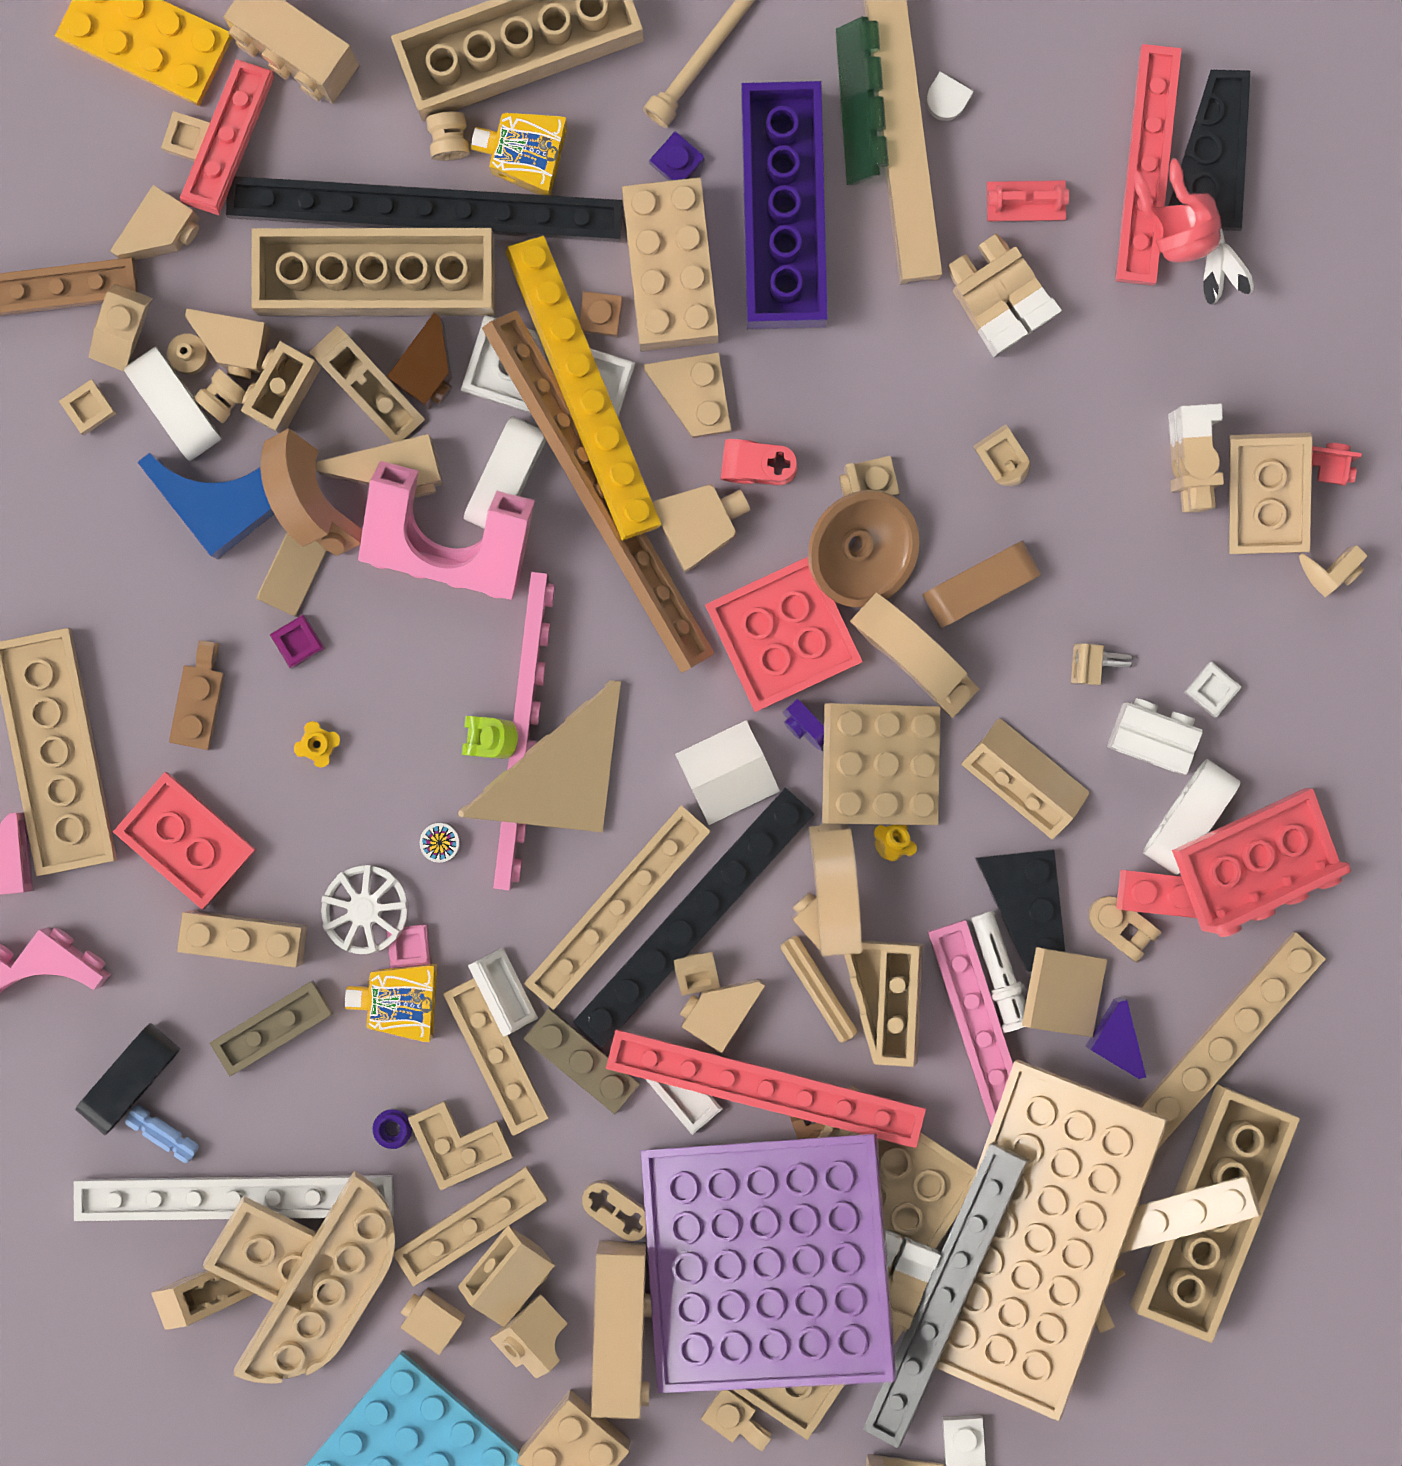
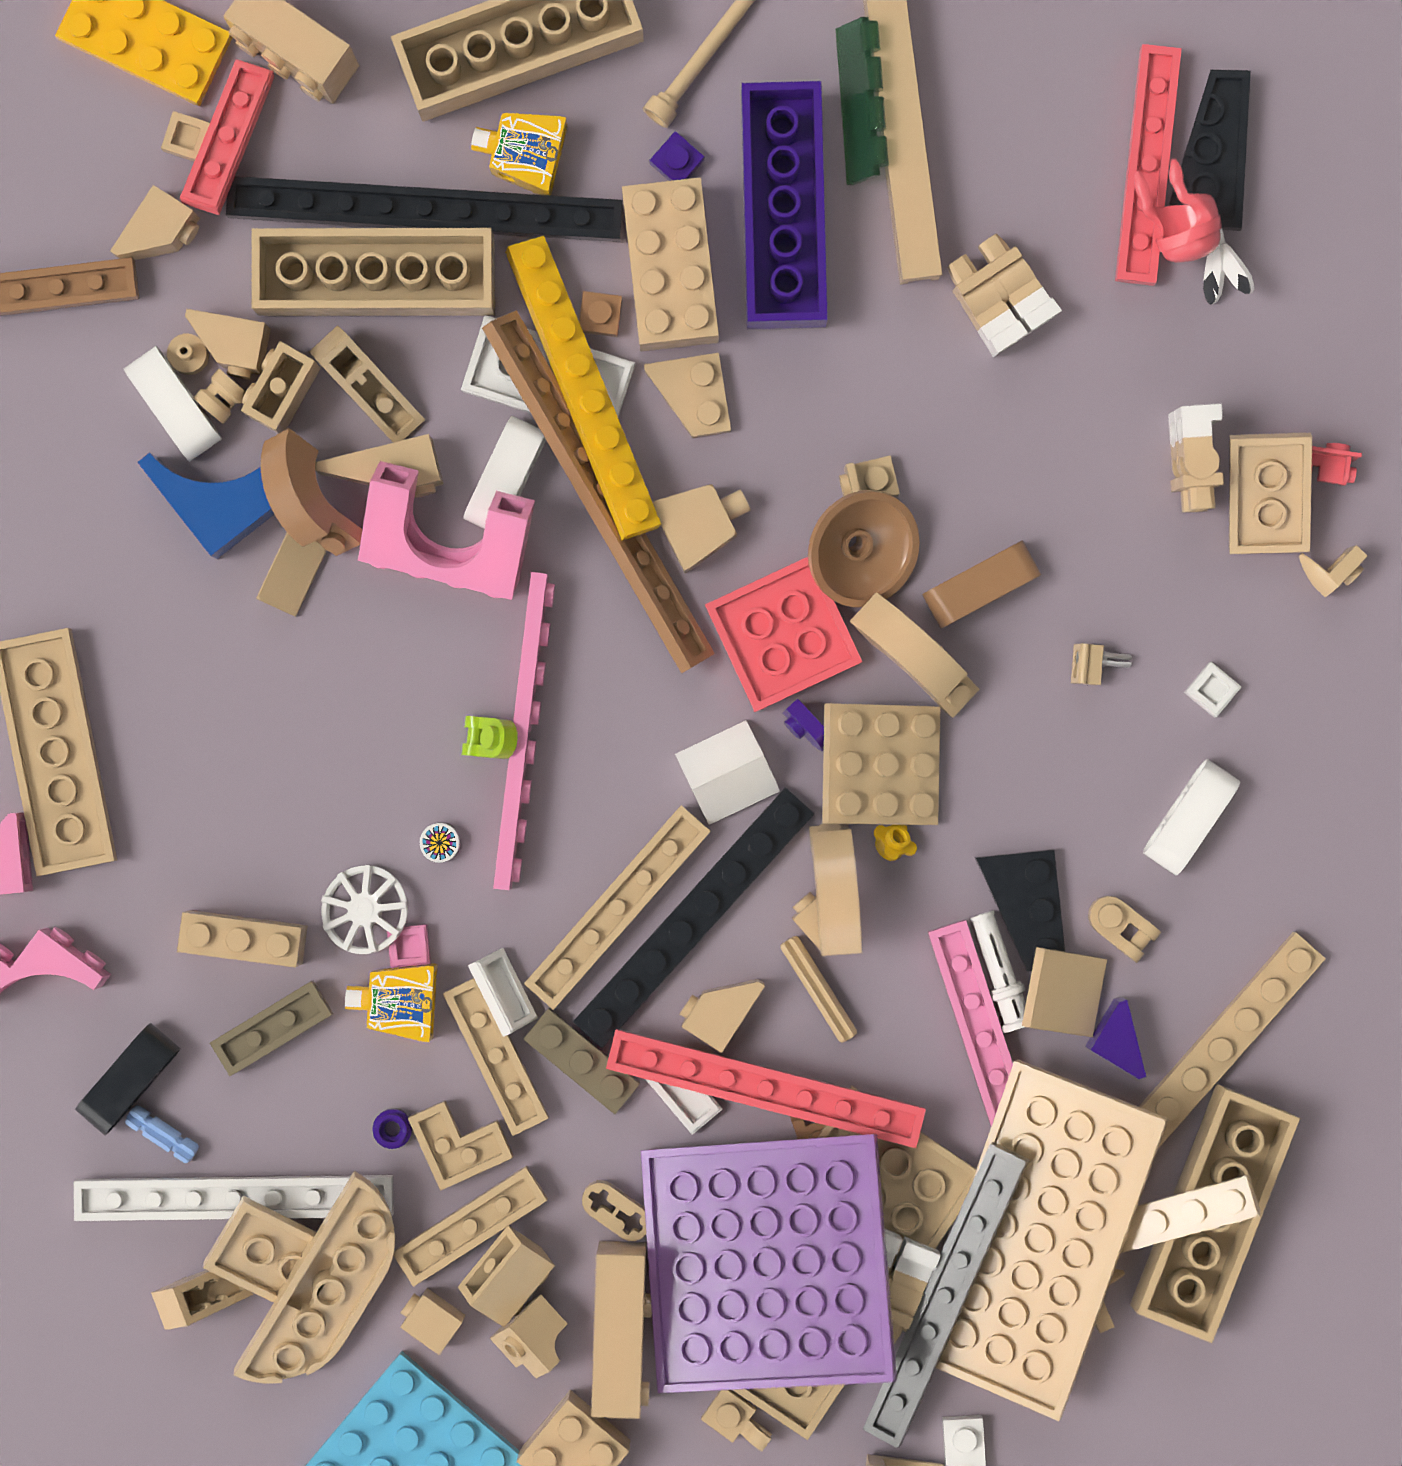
tan plate [59,379,117,435] -> none
tan slope [88,283,153,372] -> none
coral plate [113,772,257,910] -> none
medium nougat plate [168,640,225,750] -> none
magenta tile [270,614,325,669] -> none
yellow plate [294,721,340,768] -> none
reddish brown slope [387,313,452,409] -> none
tan wheel [426,112,470,161] -> none
tan tile [458,681,621,832] -> none
tan plate [673,952,720,996] -> none
coral piece [720,439,797,486] -> none
tan wedge [844,940,924,1067] -> none
white tile [926,72,974,121] -> none
tan panel [961,718,1089,840] -> none
tan plate [973,424,1031,486] -> none
coral hinge [987,180,1069,222] -> none
white brick [1107,698,1203,775] -> none
coral plate [1116,870,1197,918] -> none
coral bracket [1172,788,1351,937] -> none

